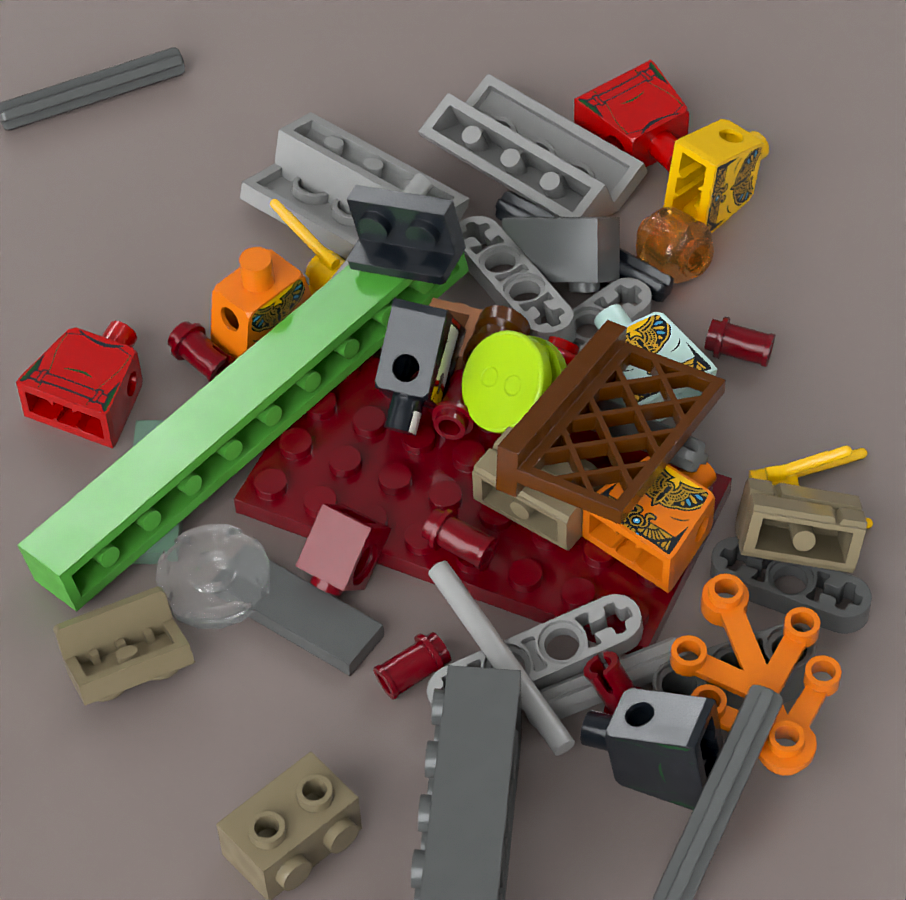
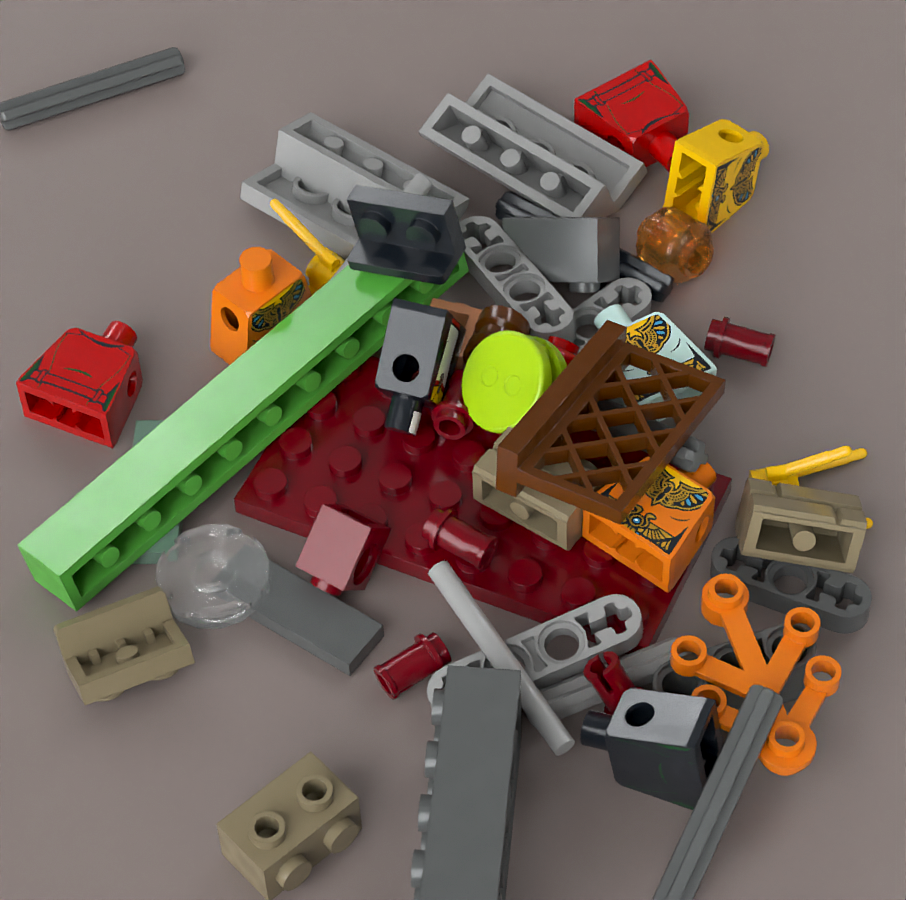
dark red pin [168,321,235,382] -> none

